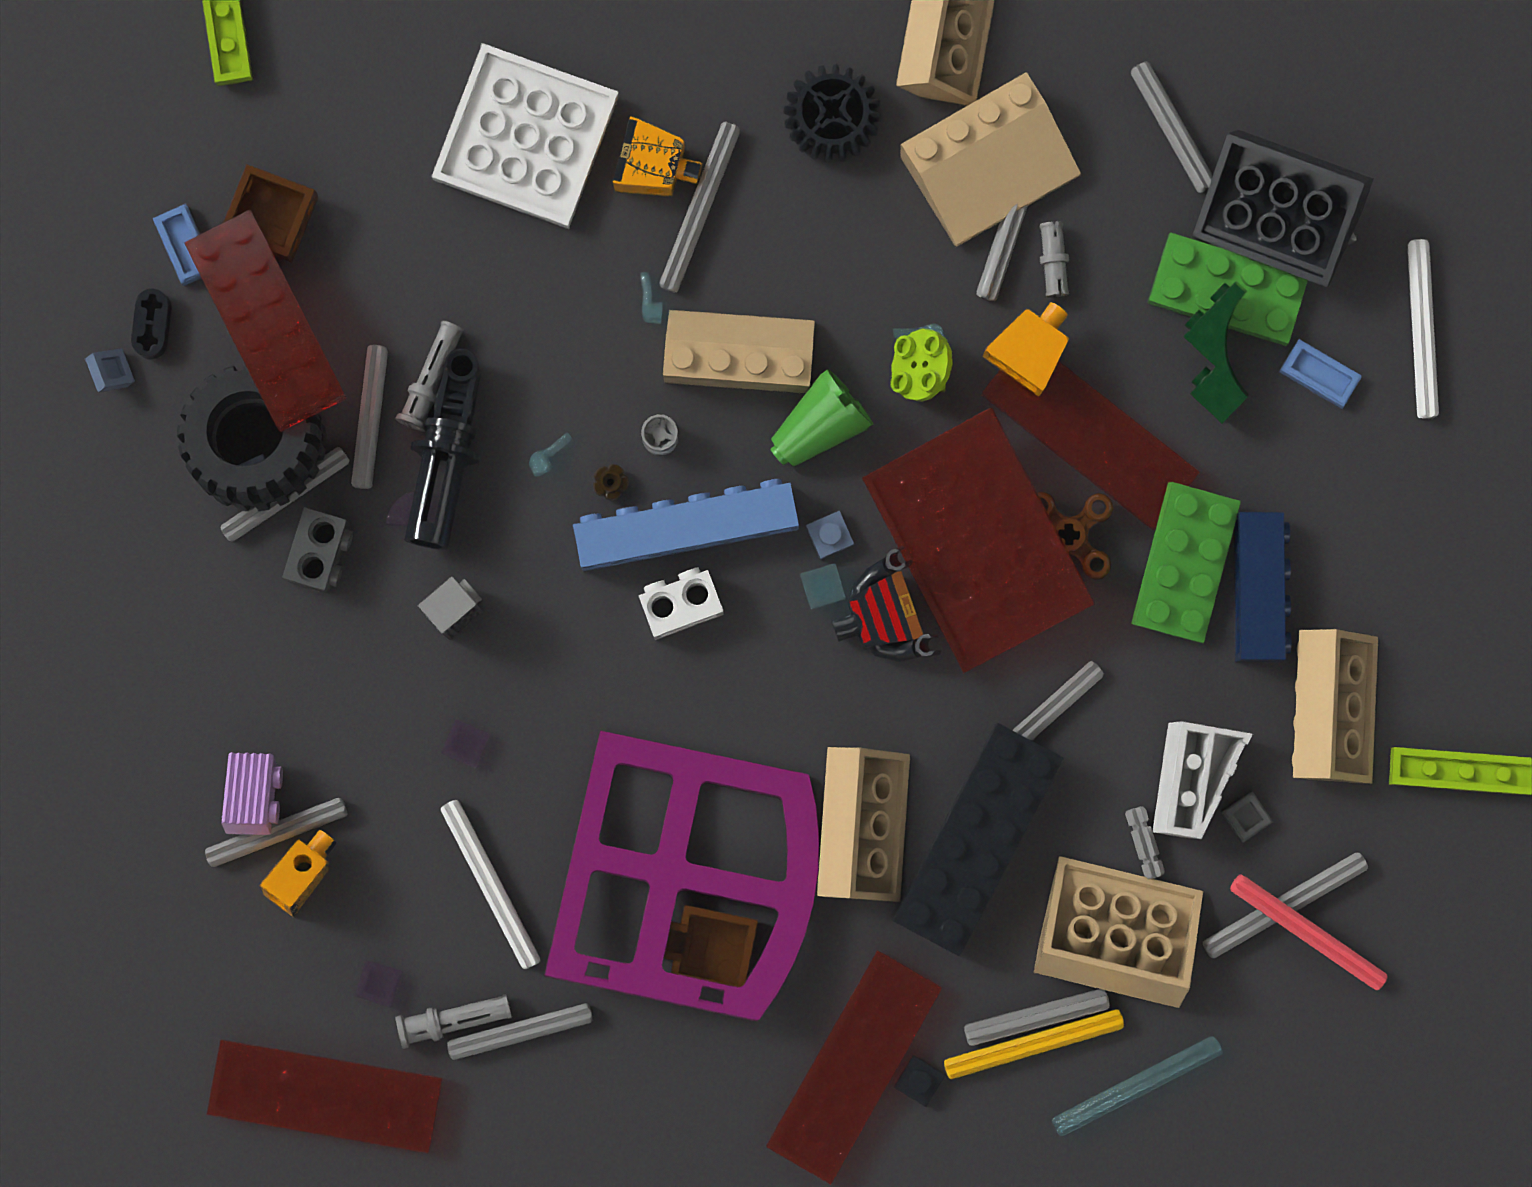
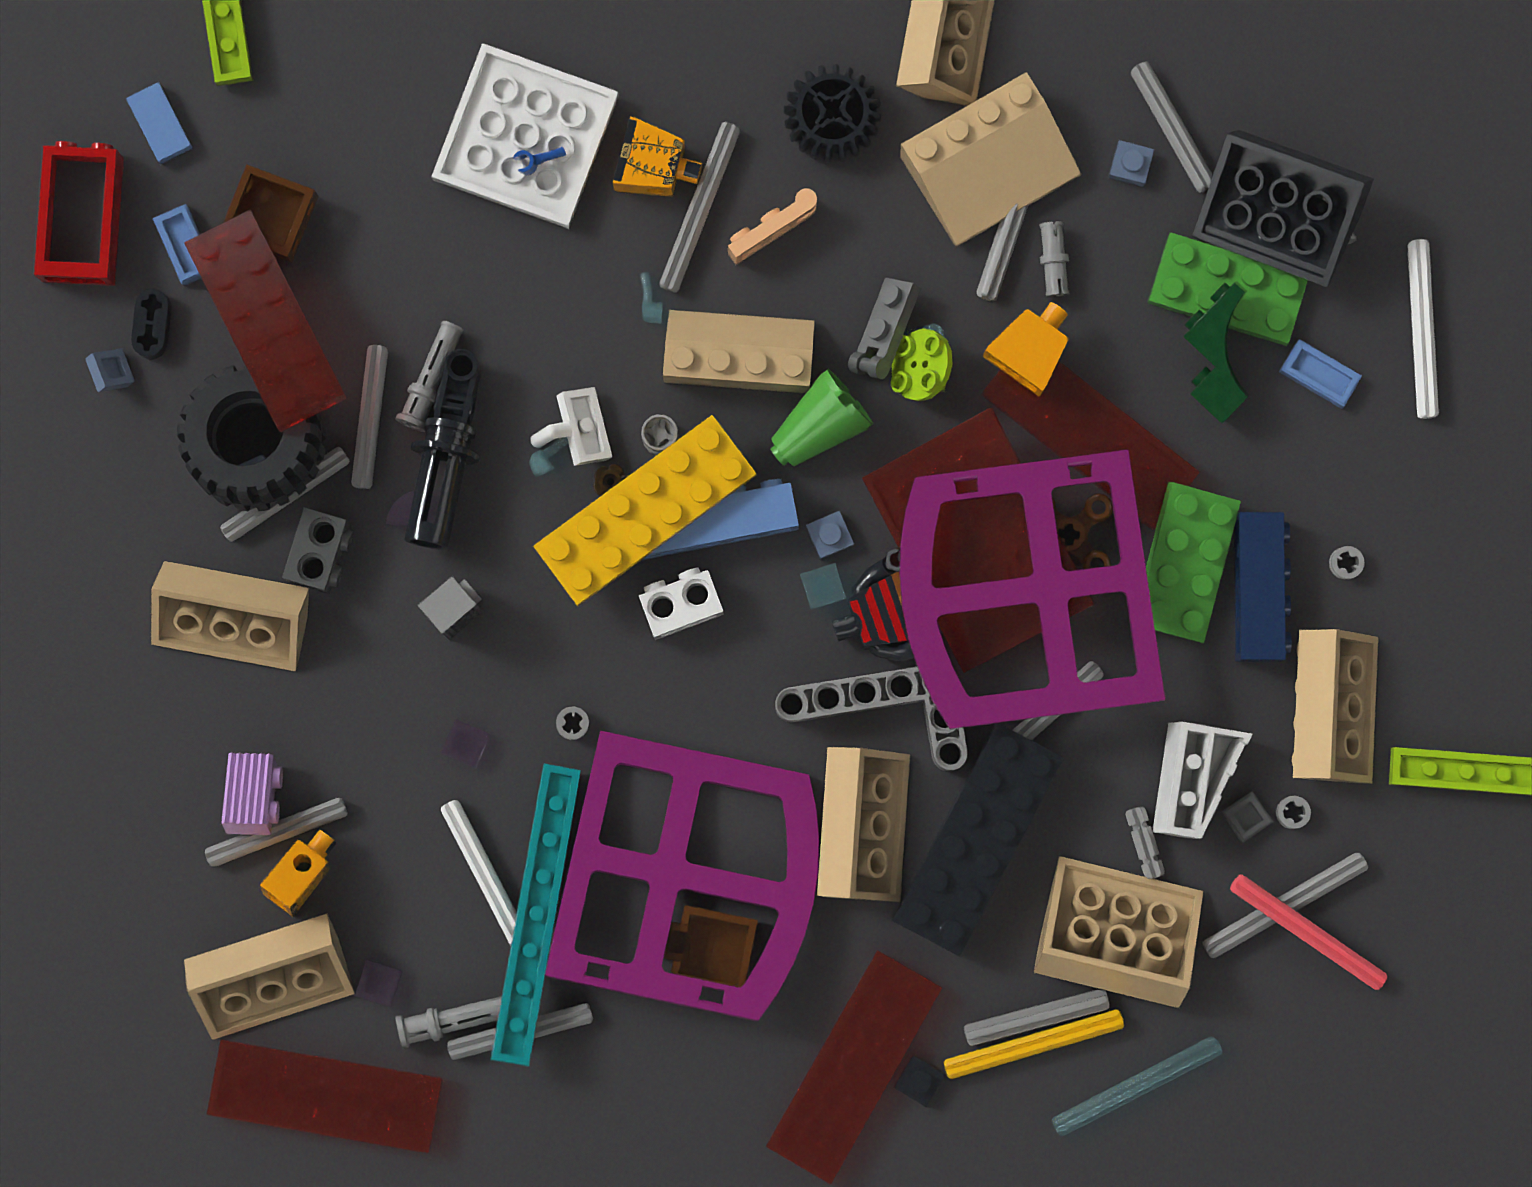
none -> red window [34,141,124,286]
none -> medium blue tile [126,82,192,164]
none -> tan slope [151,561,309,671]
none -> tan slope [184,914,355,1040]
none -> teal plate [490,764,581,1066]
none -> blue hand [513,147,566,175]
none -> white plate [531,387,612,466]
none -> yellow plate [533,415,756,606]
none -> light grey bush [556,706,589,740]
none -> light nougat plate [728,189,817,265]
none -> light grey beam [775,667,967,772]
none -> dark grey plate [848,277,921,379]
none -> magenta window [899,450,1165,729]
none -> sand blue plate [1108,140,1154,187]
none -> light grey bush [1276,795,1311,829]
none -> light grey bush [1329,546,1365,580]

